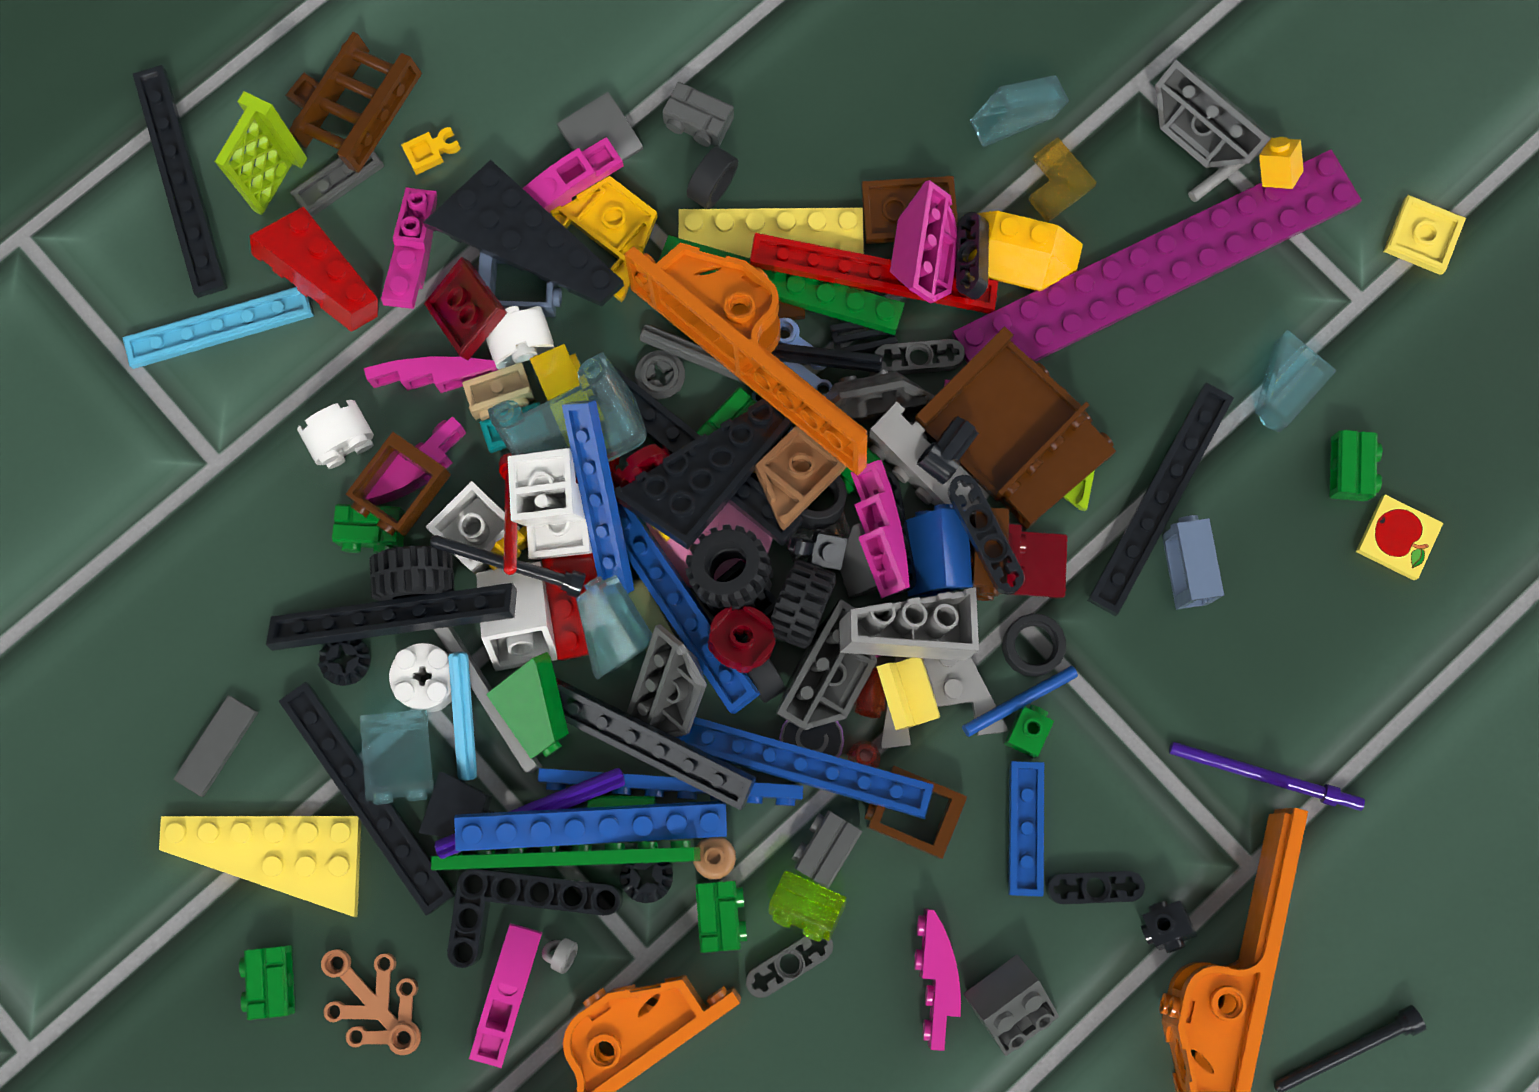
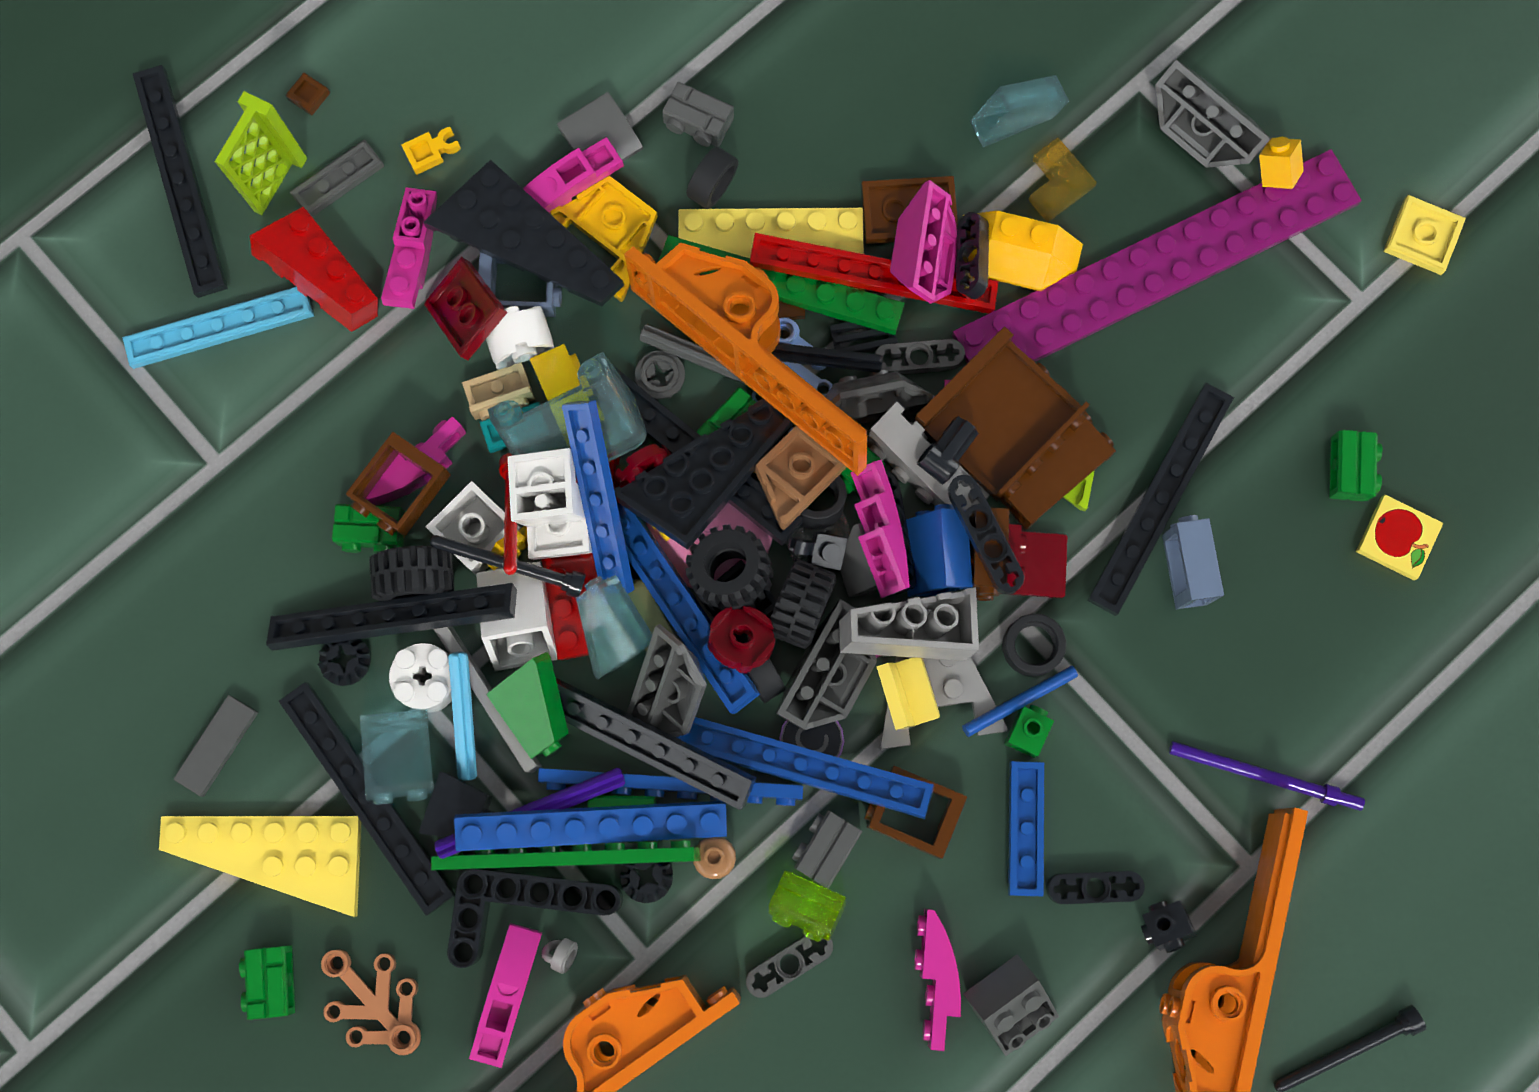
reddish brown fence [289,32,422,173] -> none
white brick [297,400,374,469] -> none
dark pink slope [364,356,498,393] -> none
green brick [695,880,747,953] -> none
clear red cone [848,741,880,768] -> none
clear red cone [854,668,886,718] -> none
light grey bar [1188,146,1265,202] -> none
clear light blue slope [1255,330,1336,433] -> none

